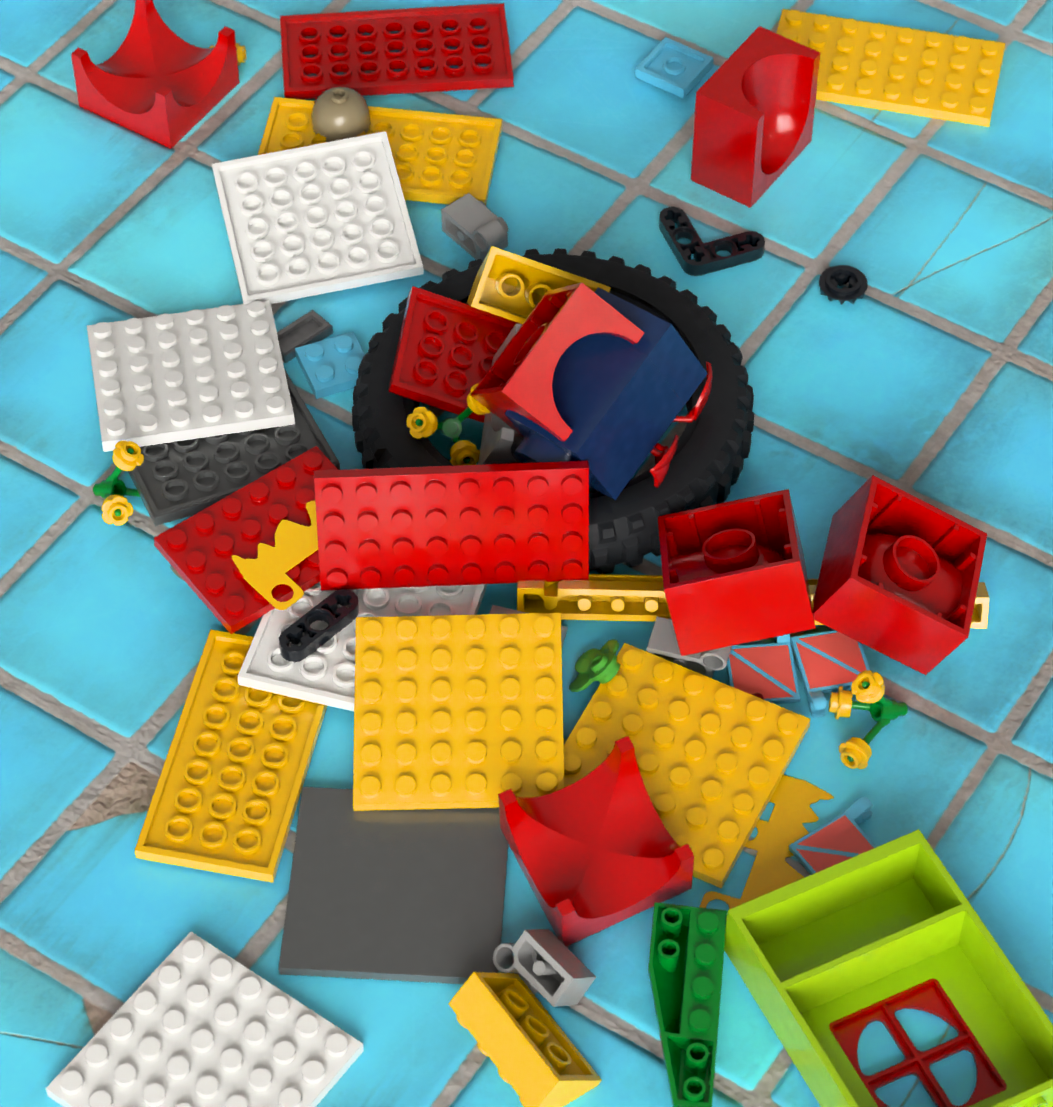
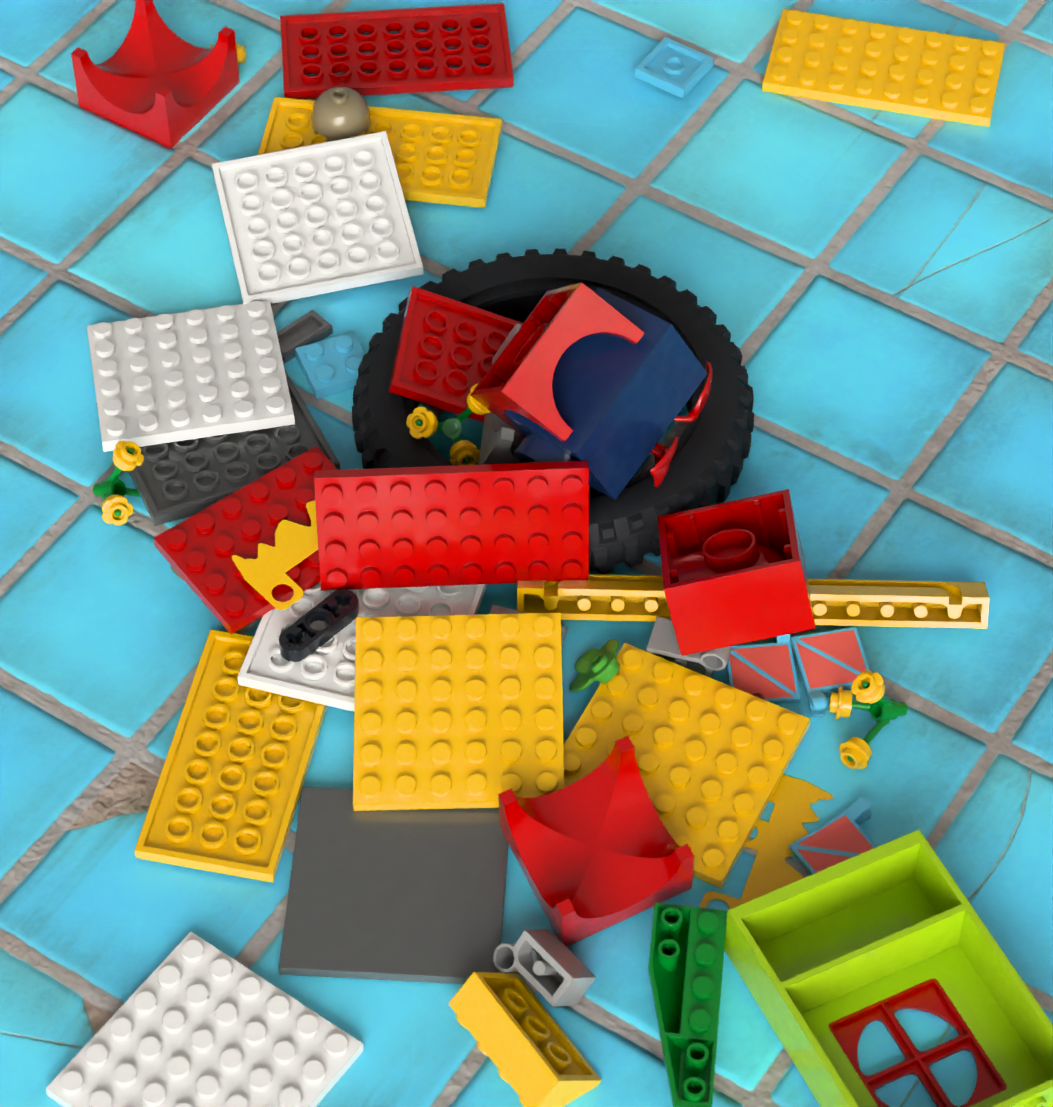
light grey hinge [441,193,508,261] -> none
yellow slope [467,246,611,324] -> none
black beam [659,207,765,276] -> none
red piece [691,26,821,208] -> none
red piece [812,475,987,675] -> none
black gear [818,265,868,305] -> none

